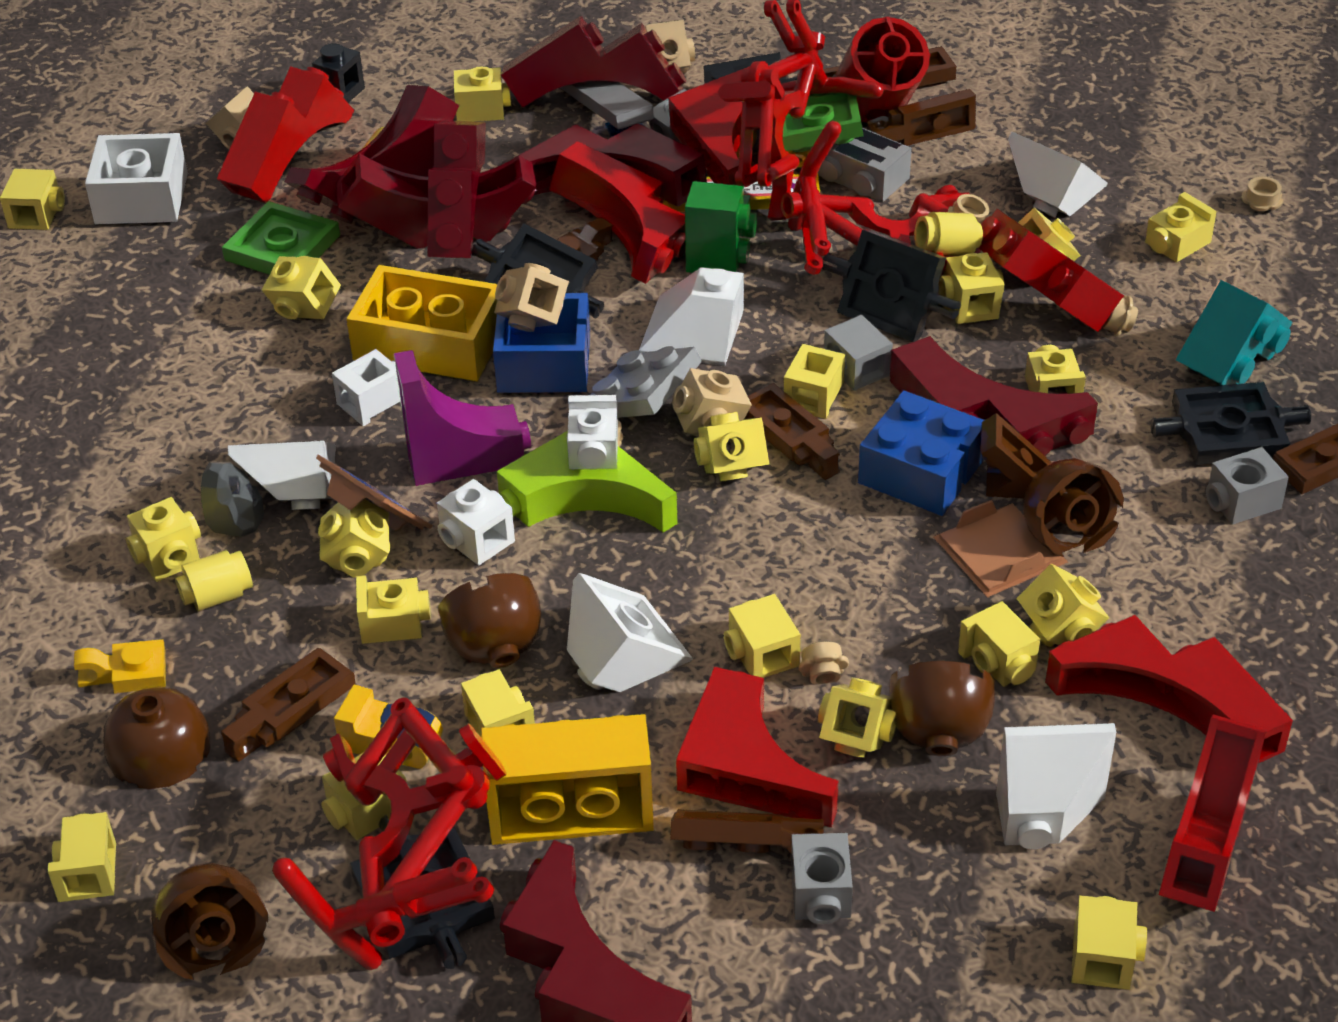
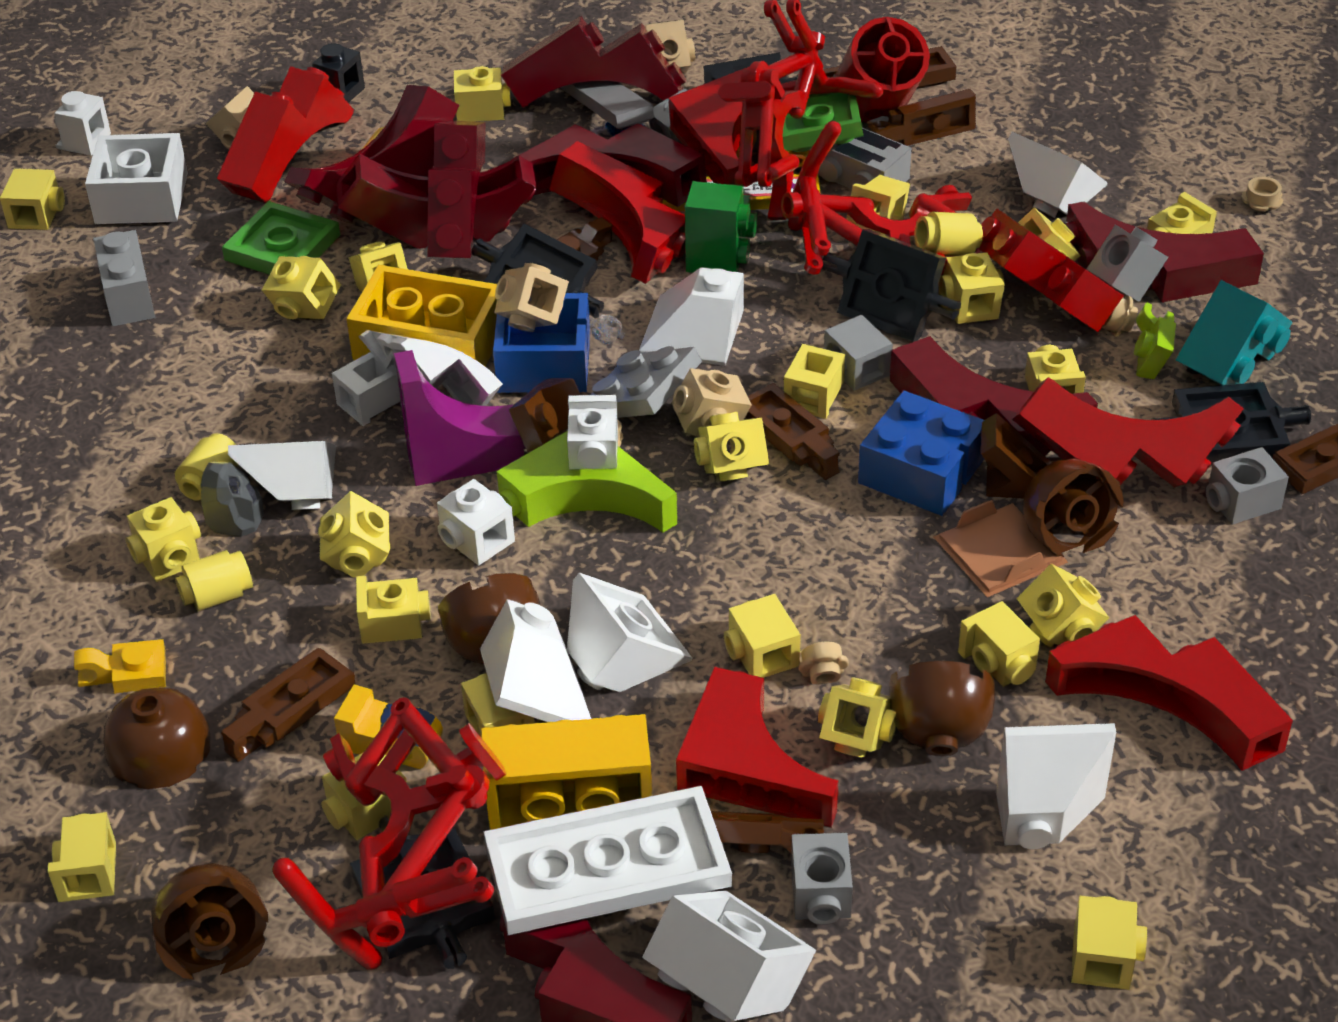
nougat piece [316,454,433,531] -> none
tan plate [948,194,989,224] -> none
red arch [1158,714,1267,912] -> none
none -> white brick [54,91,111,156]
none -> light grey brick [93,230,155,326]
none -> light yellow brick [175,433,238,501]
none -> light yellow brick [349,242,408,292]
none -> white slope [359,330,503,406]
none -> white slope [480,599,591,722]
none -> white plate [483,786,732,935]
none -> reddish brown slope [509,378,580,452]
none -> clear piece [590,314,626,345]
none -> white brick [642,890,816,1022]
none -> light yellow brick [847,175,910,235]
none -> red arch [1012,377,1244,488]
none -> dark red arch [1064,201,1264,302]
none -> light grey brick [1087,224,1168,302]
none -> lime plate [1134,302,1176,379]

